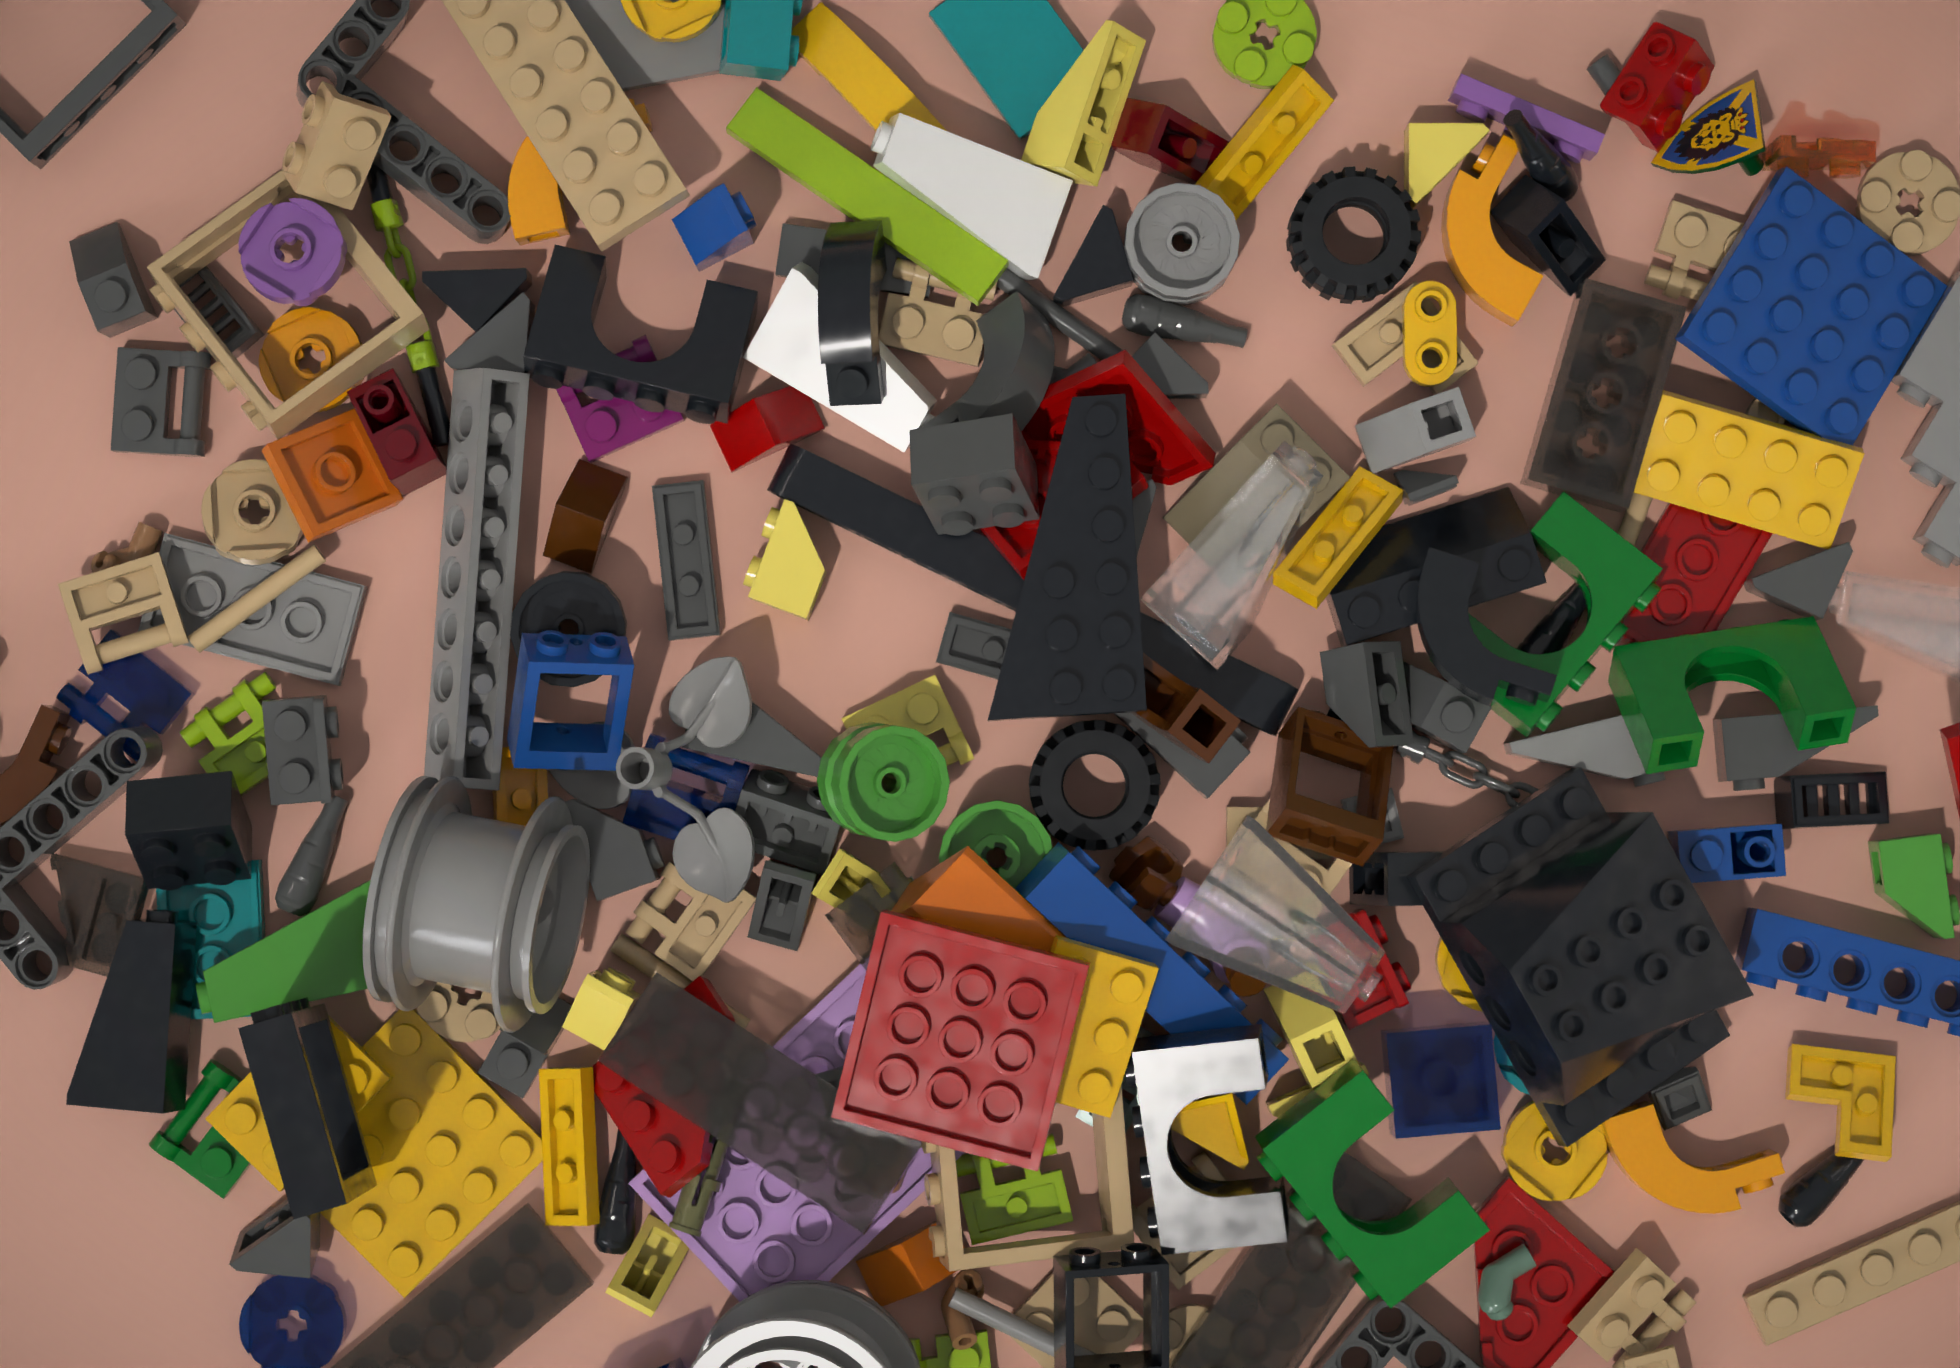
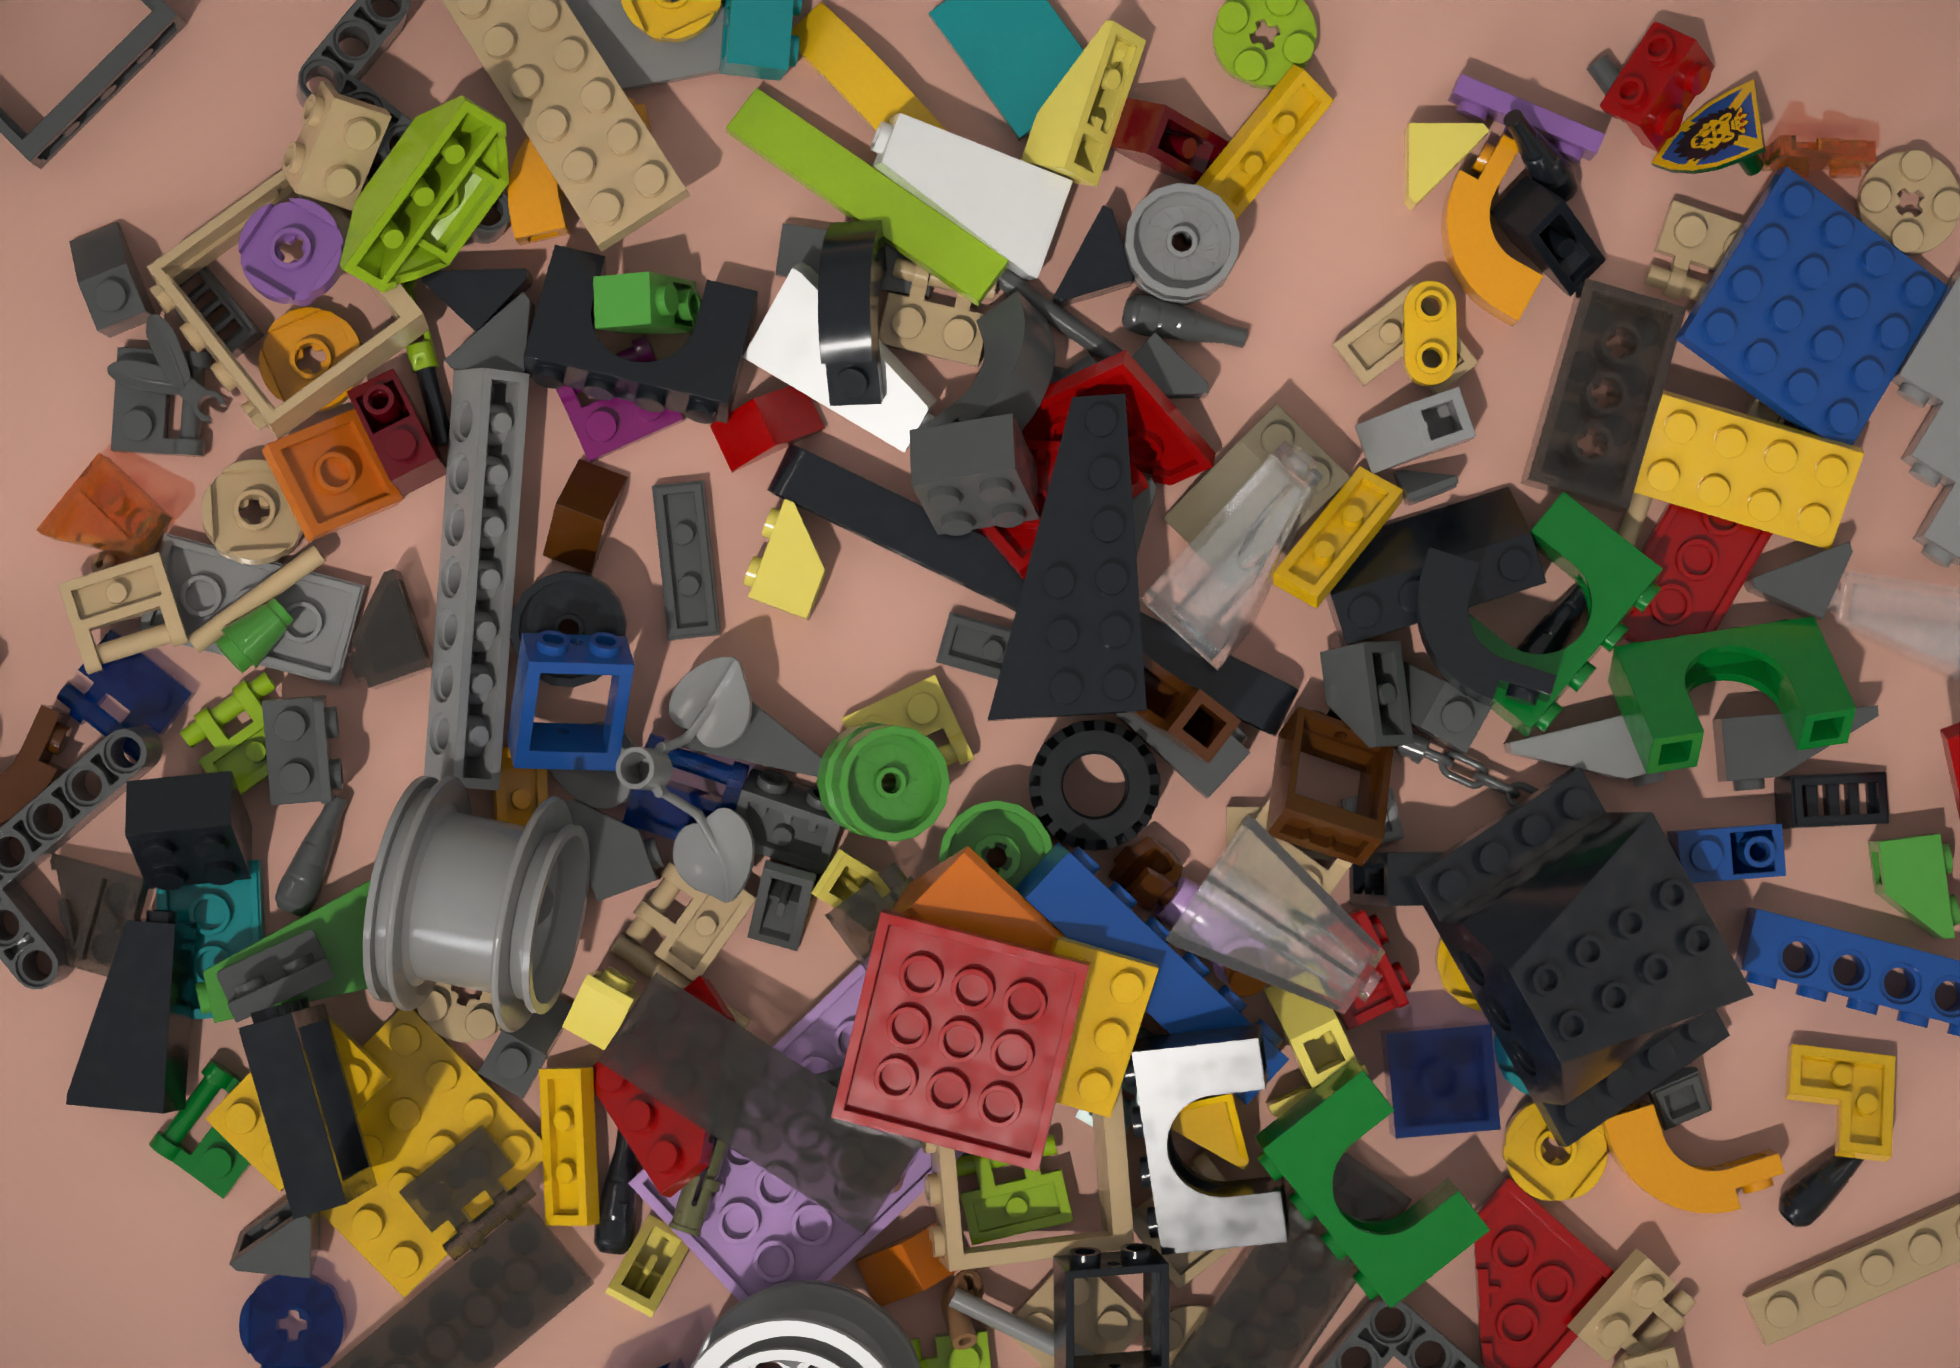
blue slope [672,183,757,272] -> none
black tyre [1286,166,1421,304] -> none
sand green arm [1478,1244,1537,1321] -> none
none -> clear orange wing [36,453,173,558]
none -> dark grey piece [107,314,227,424]
none -> bright green cone [214,598,294,674]
none -> dark grey bracket [217,930,335,1023]
none -> lime wedge [340,95,509,293]
none -> clear smoke slope [348,569,432,689]
none -> clear smoke plate [399,1124,537,1261]
none -> bright green slope [593,271,701,334]

